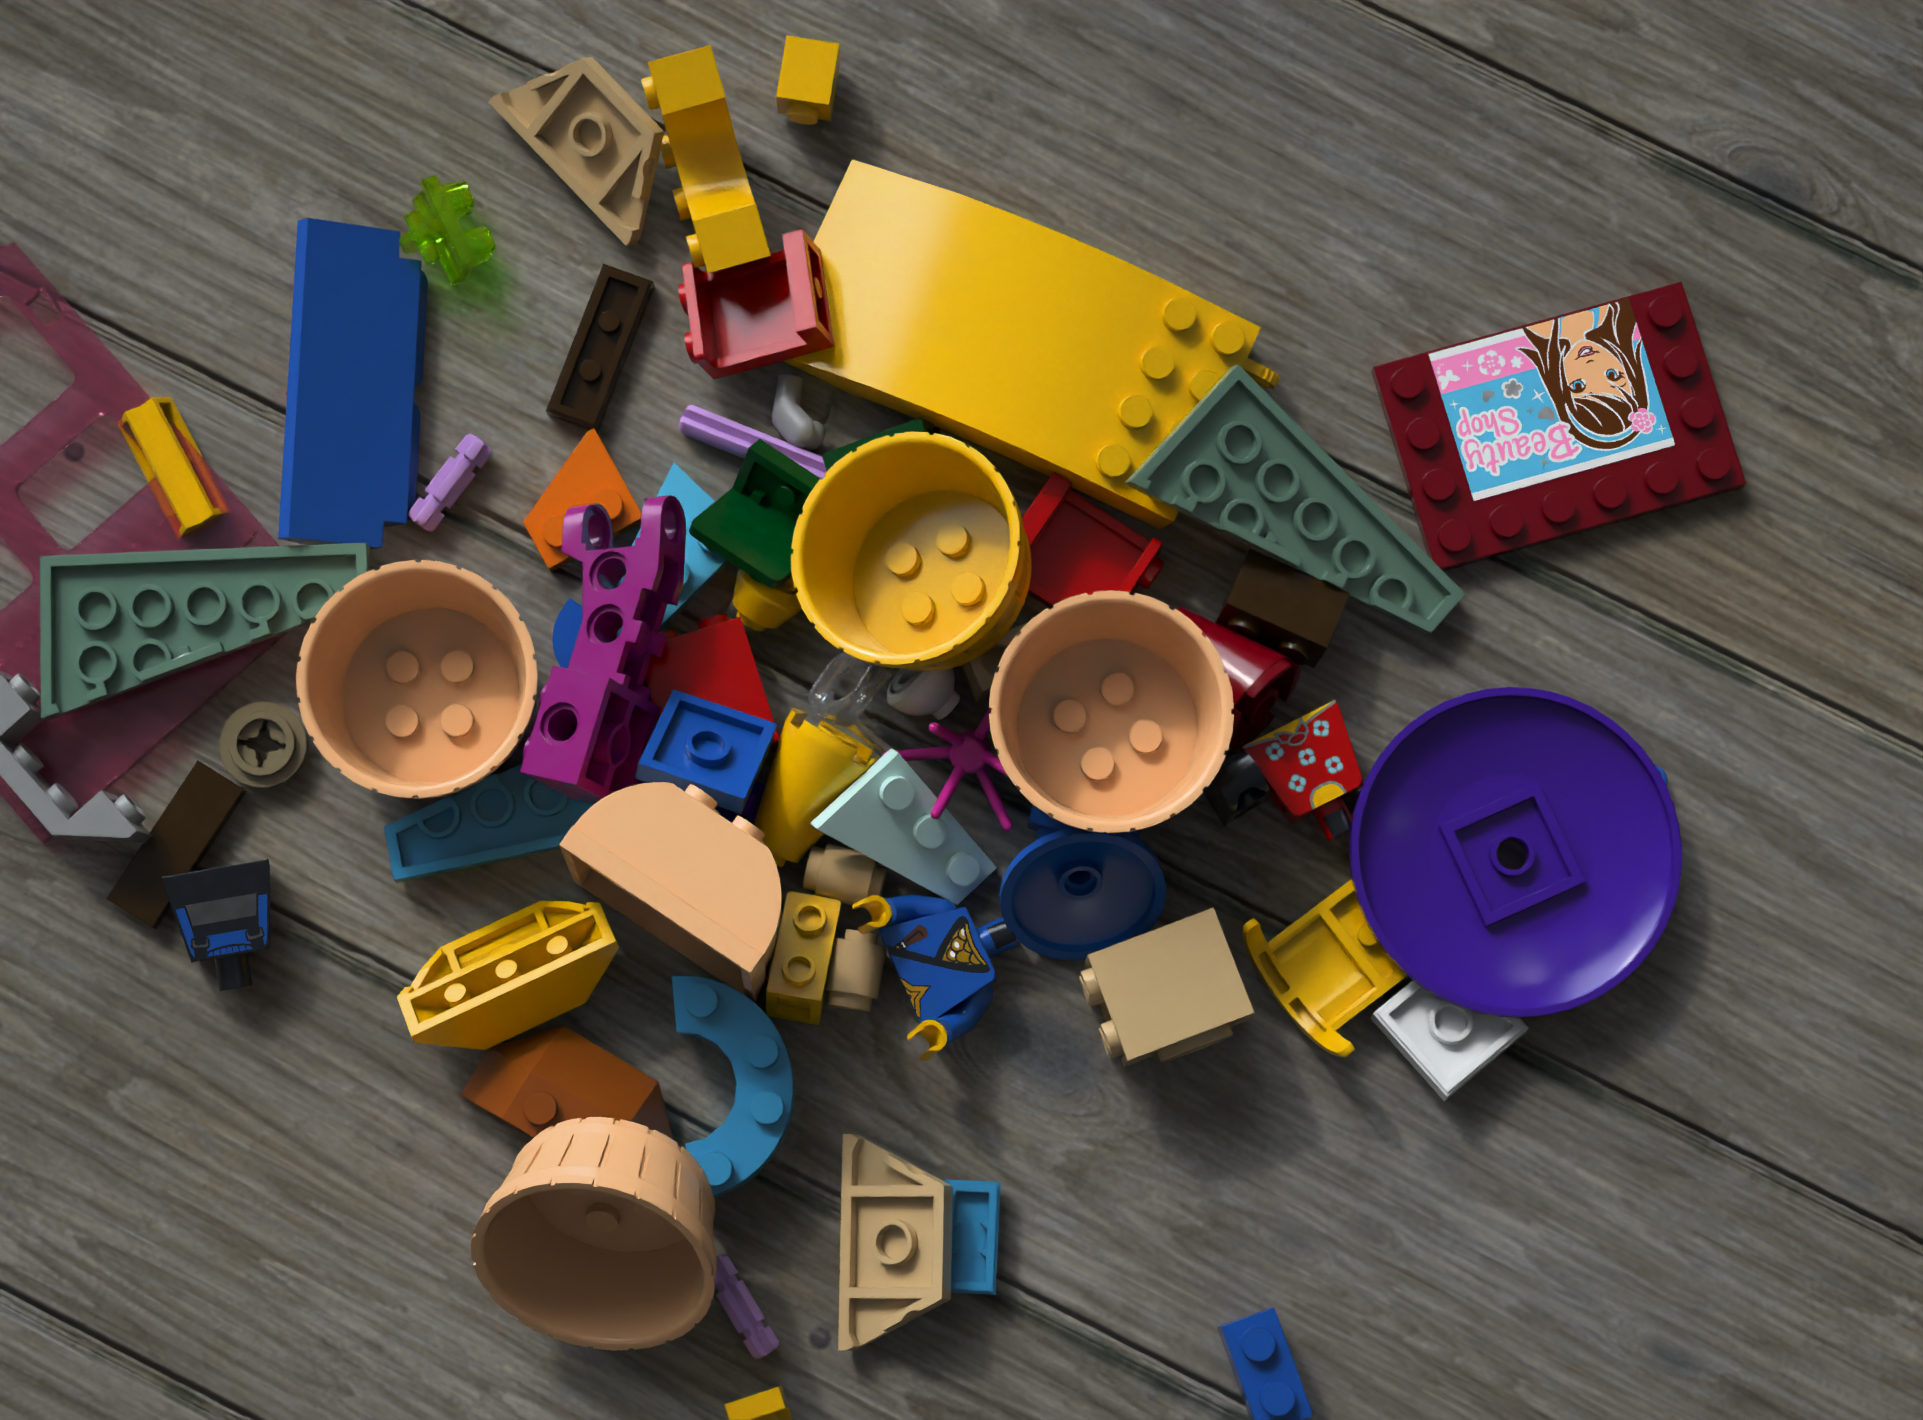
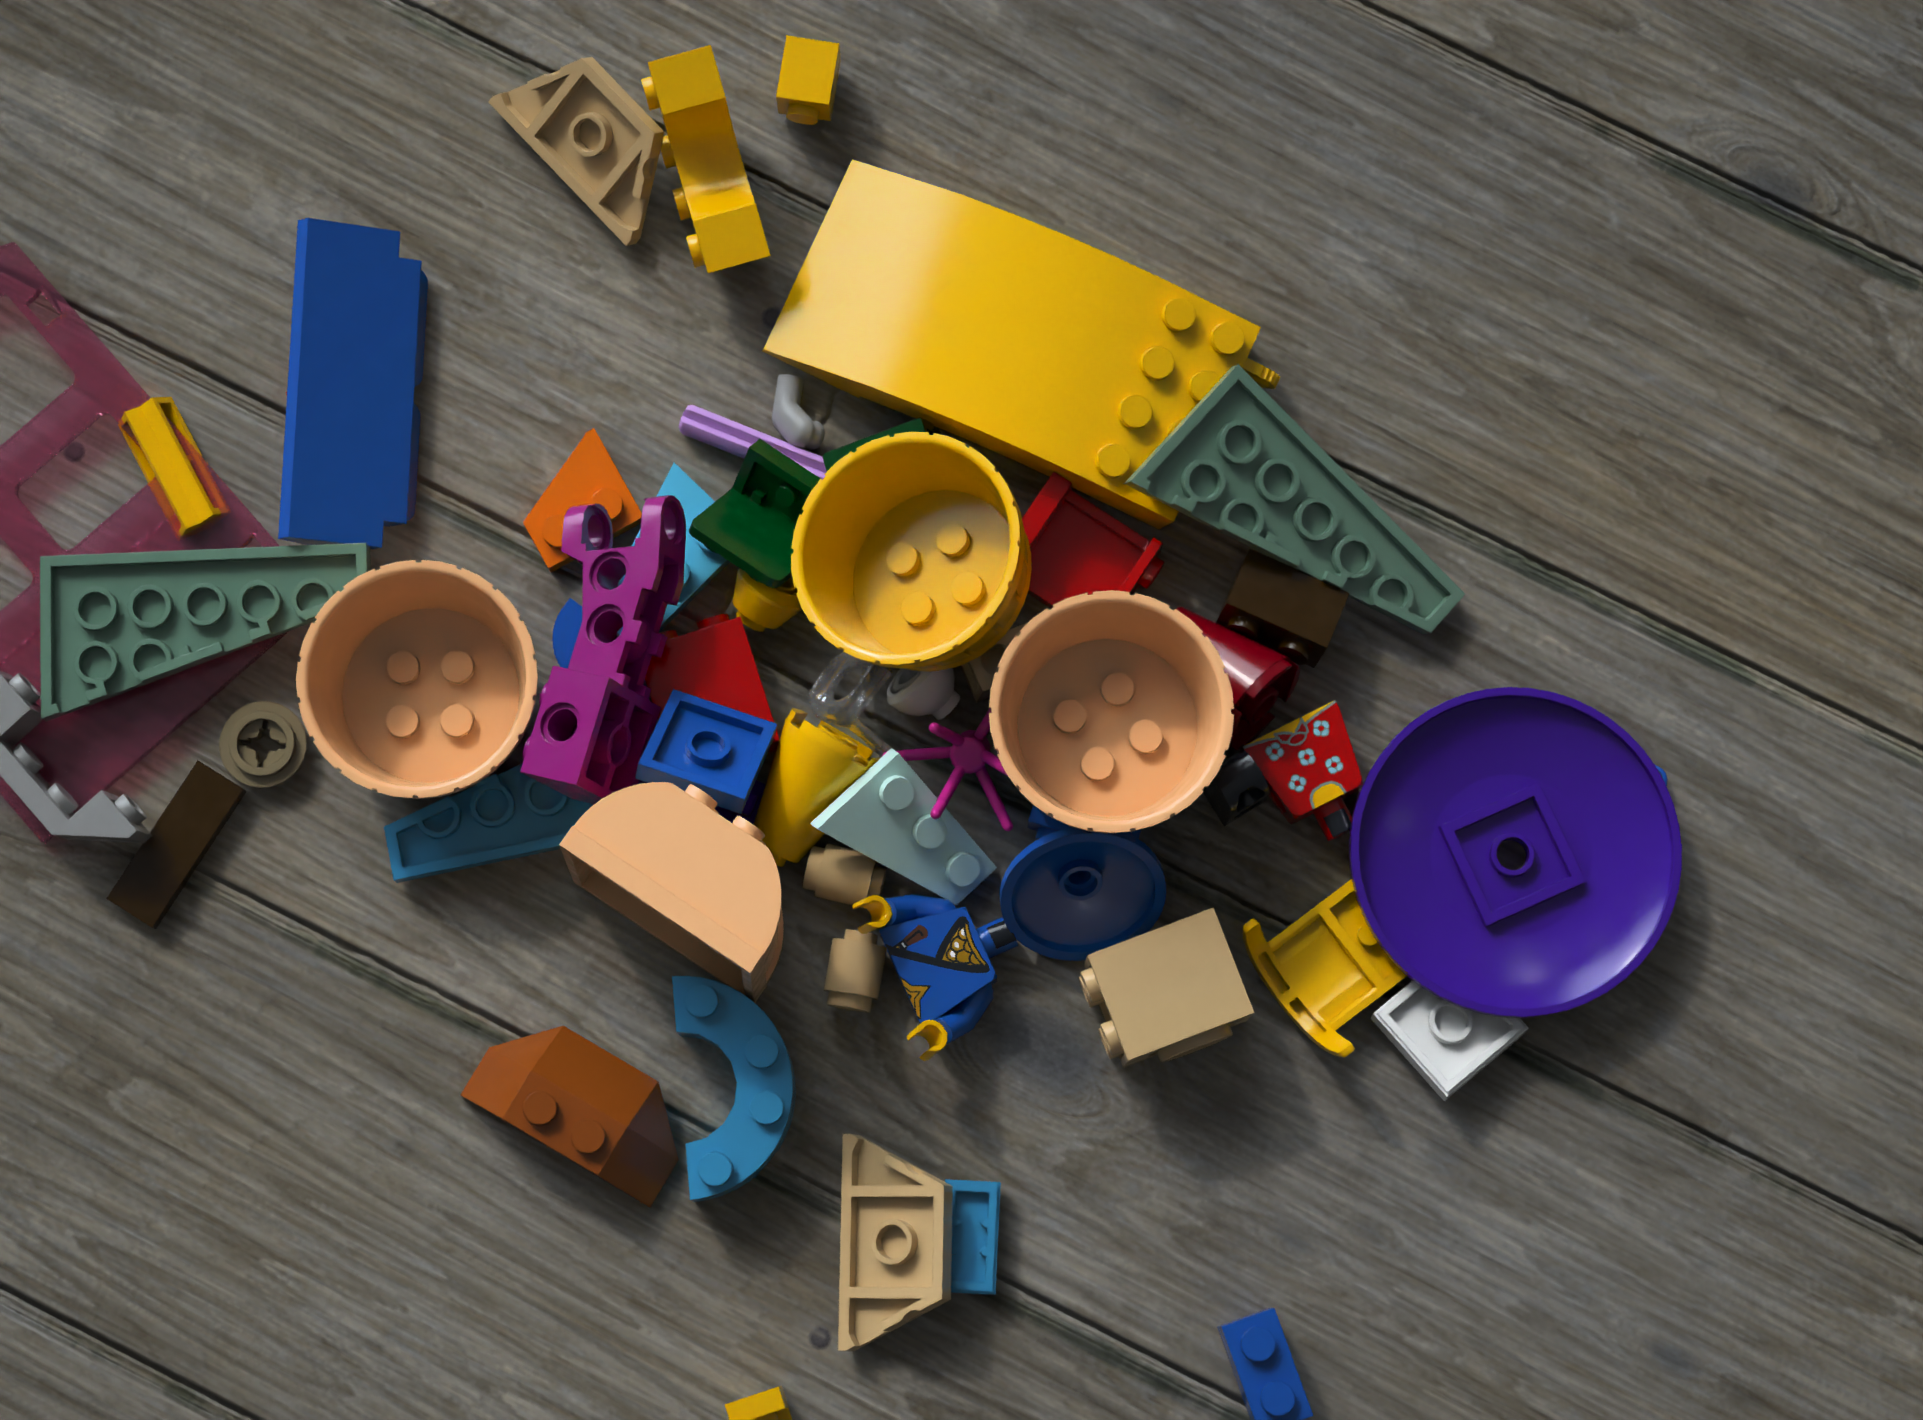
black torso [163,859,270,991] -> none
yellow wedge [397,900,620,1050] -> none
clear neon green hips [399,175,496,286] -> none
lavender axle [408,434,492,532] -> none
light nougat piece [471,1117,717,1351] -> none
dark brown tile [546,264,655,433] -> none
red panel [678,229,835,380] -> none
lavender axle [715,1254,779,1359] -> none
yellow bracket [766,891,841,1026] -> none
plate [1371,282,1746,571] -> none

